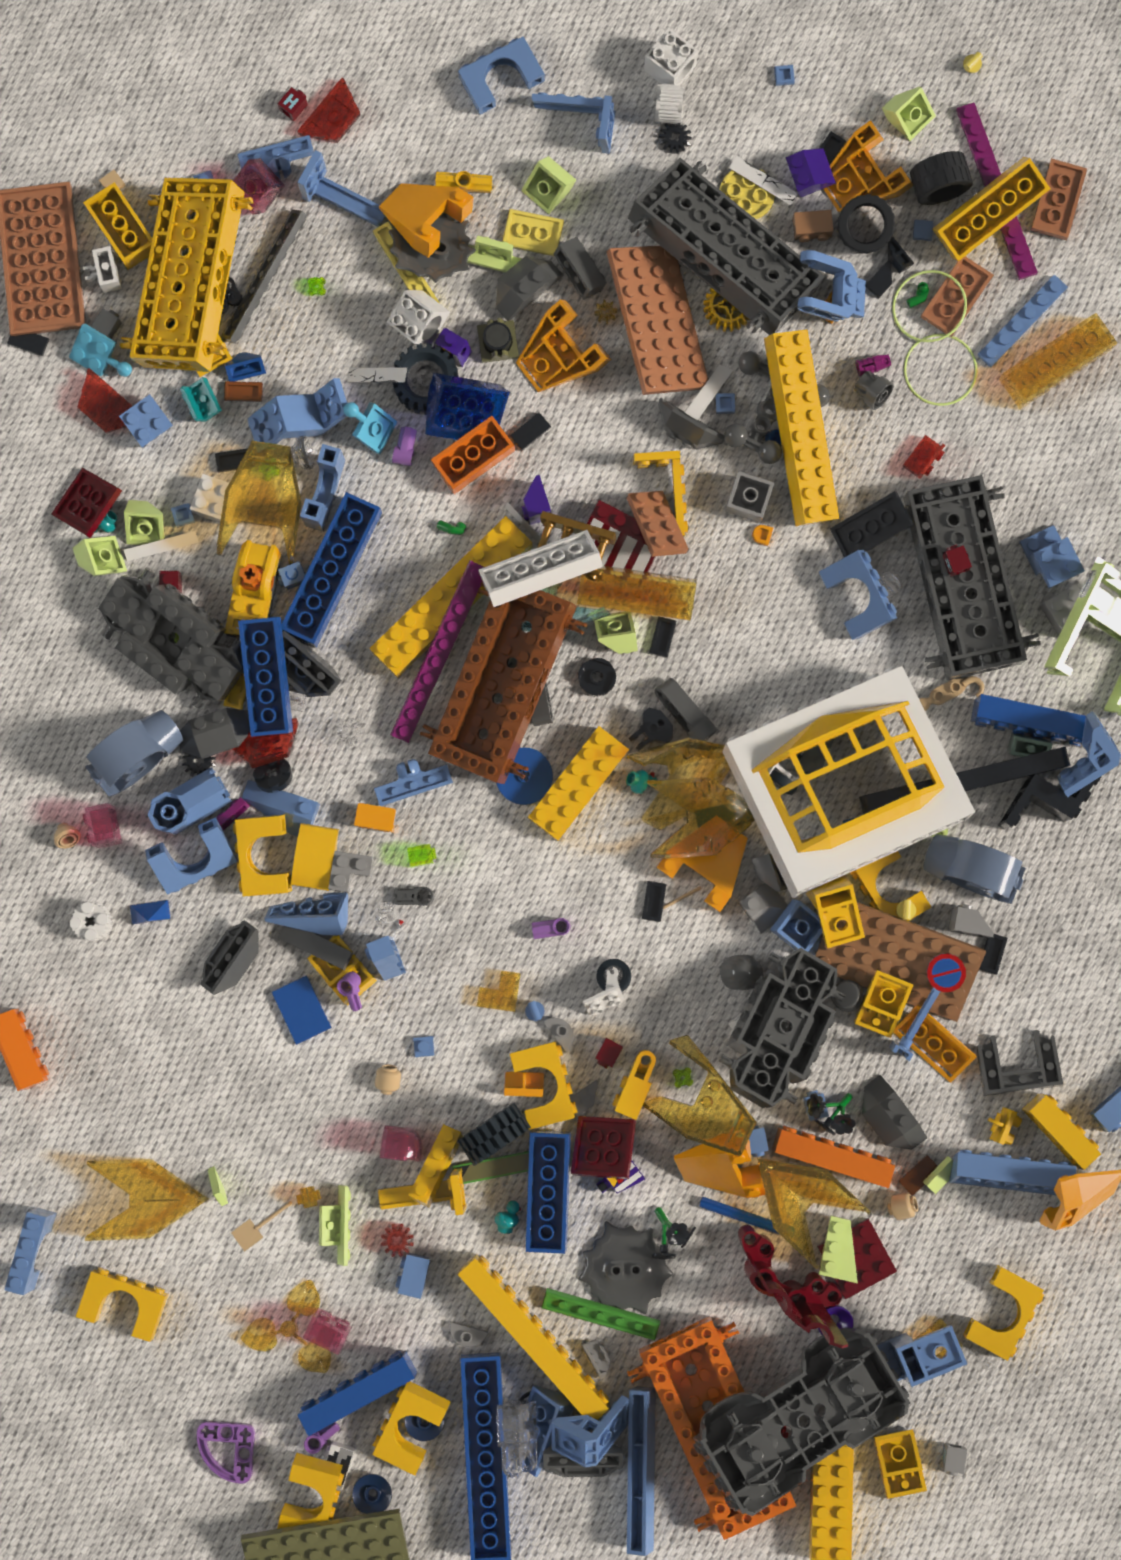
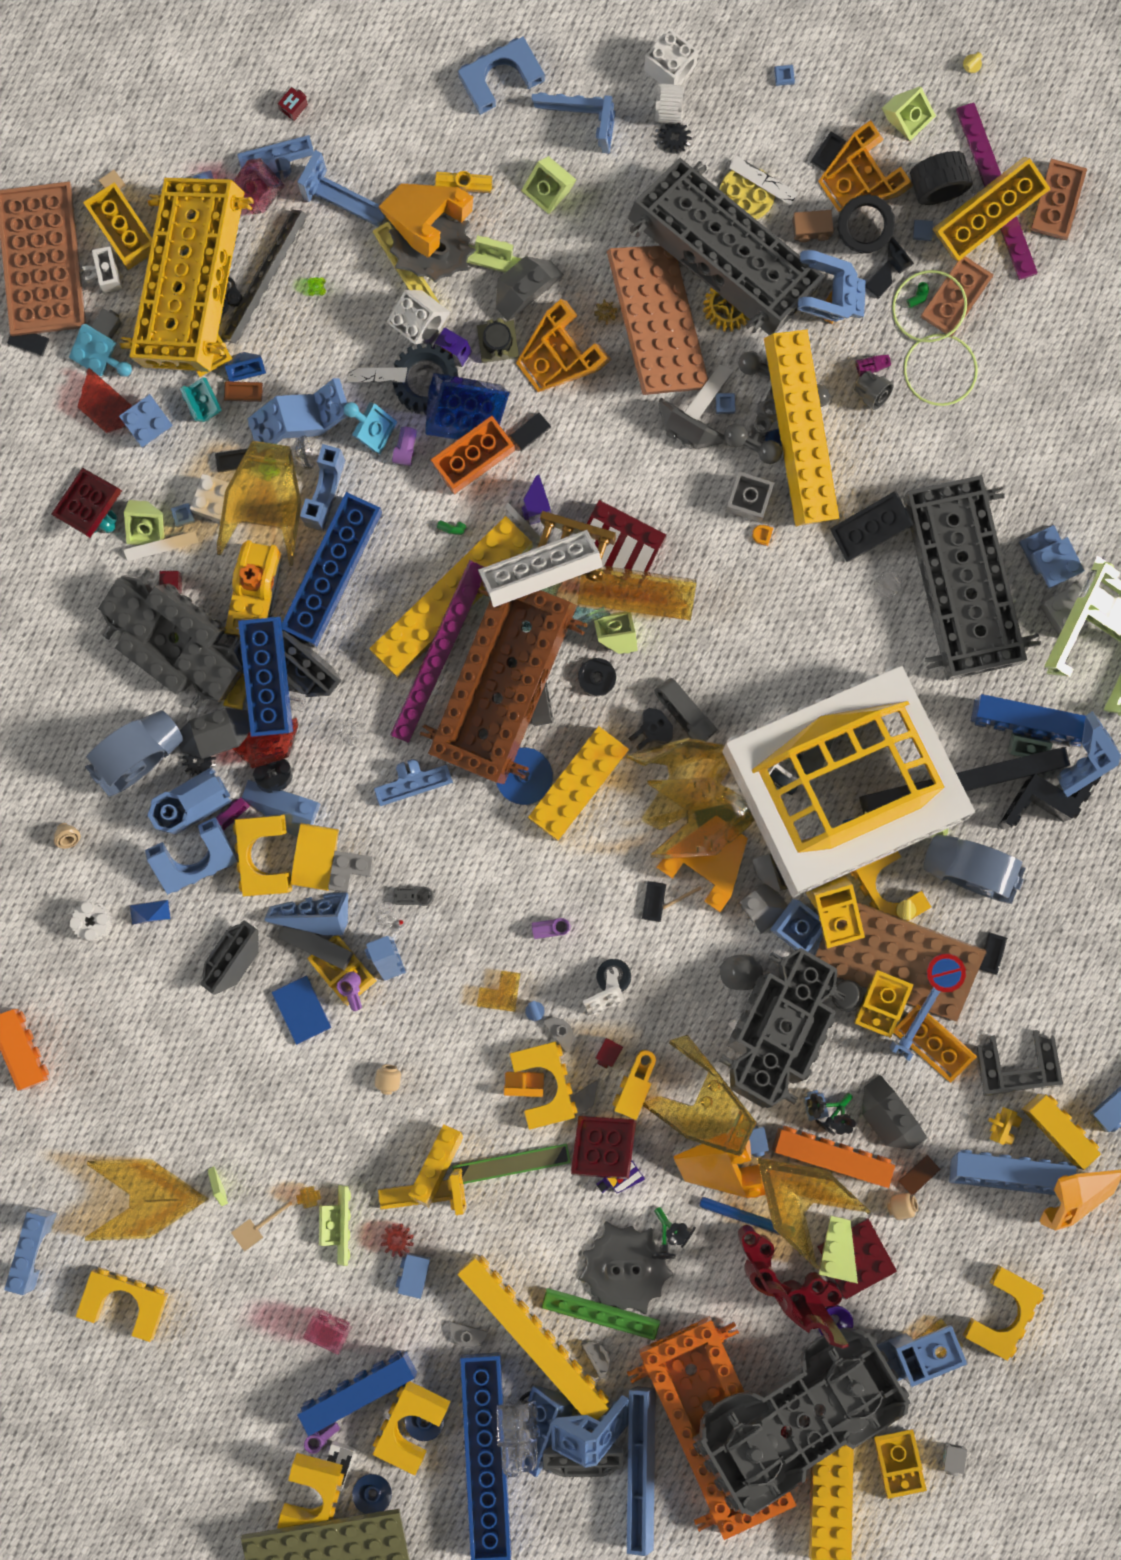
yellowish green slope [73,536,127,576] -> none
clear pink brick [83,803,122,848] -> none
medium lavender beam [197,1421,255,1484] -> none
clear yellow plant [241,1280,331,1373] -> none
medium blue brick [277,561,305,590] -> none
clear red wing [297,77,361,143] -> none
light orange panel [354,803,396,833] -> none
clear pink brick [380,1125,423,1162] -> none
clear neon green brick [407,844,437,868] -> none
medium blue plate [413,1036,435,1057] -> none
black wheel [458,1102,531,1166] -> none
teal animal [494,1200,521,1234] -> none
light yellow tile [502,209,564,256] -> none
blue brick [526,1130,571,1254] -> none
dark grey brick [554,237,607,300] -> none
teal animal [626,770,658,794] -> none
nougat plate [627,491,689,557] -> none
yellow bracket [633,450,688,537] -> none
black tile [649,616,677,658] -> none
clear neon green plate [672,1067,693,1088] -> none
dark purple slope [785,148,836,197] -> none
medium blue arch [819,550,897,640] -> none
clear red bracket [903,435,946,479] -> none
tan piece [919,676,984,711] -> none
yellowish green tile [923,1156,953,1194] -> none
dark red brick [943,545,972,577] -> none
light grey slope [948,904,994,938] -> none
clear hinge [961,1338,994,1370] -> none
medium blue plate [977,274,1068,367] -> none
clear yellow brick [999,313,1118,410] -> none

